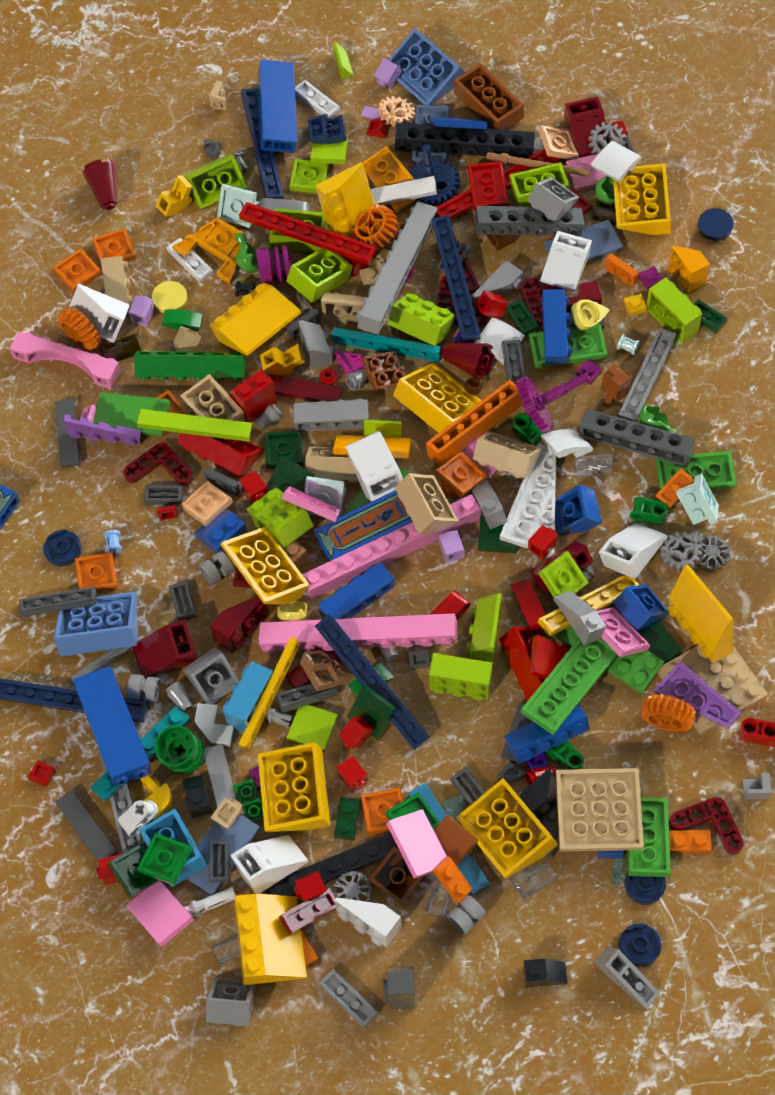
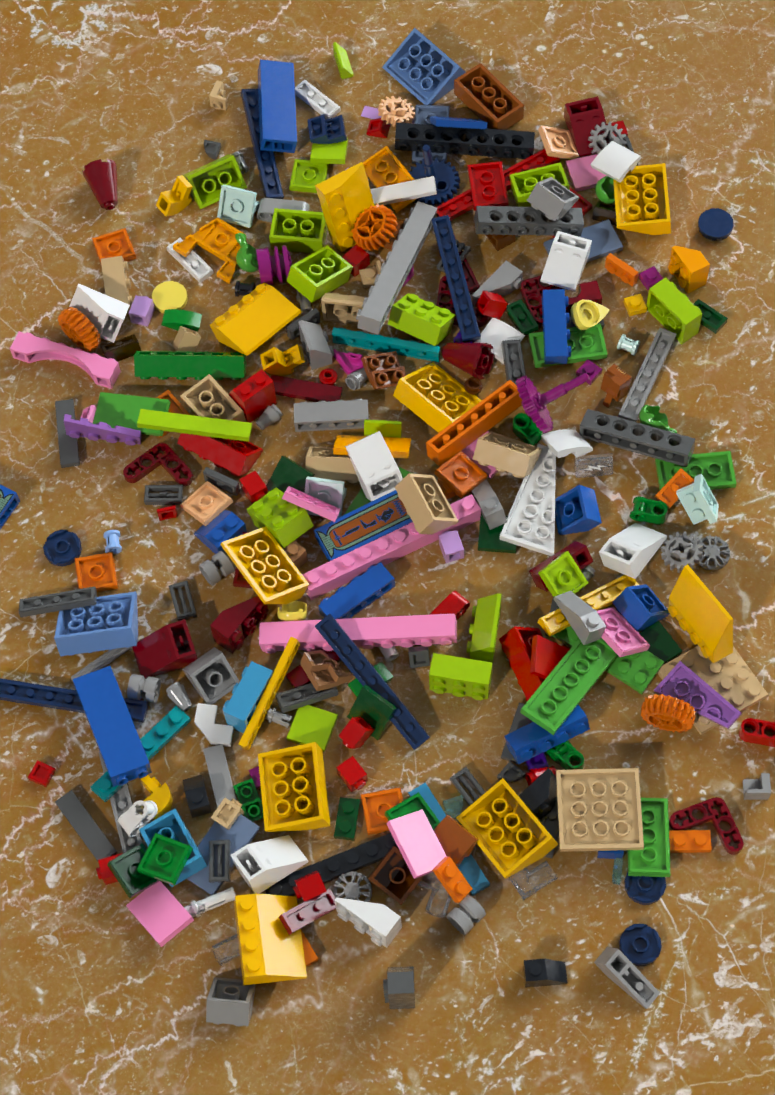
orange tile [52,249,103,293] -> none
green wheel [154,726,205,774] -> none
red plate [239,202,376,265] -> none
dark green tile [265,430,303,468] -> none
light grey tile [318,969,379,1029] -> none
lavender brick [374,58,402,89] -> none
medium nougat bar [487,152,591,177] -> none
red tile [511,579,546,631] -> none
red brick [528,525,558,560] -> none

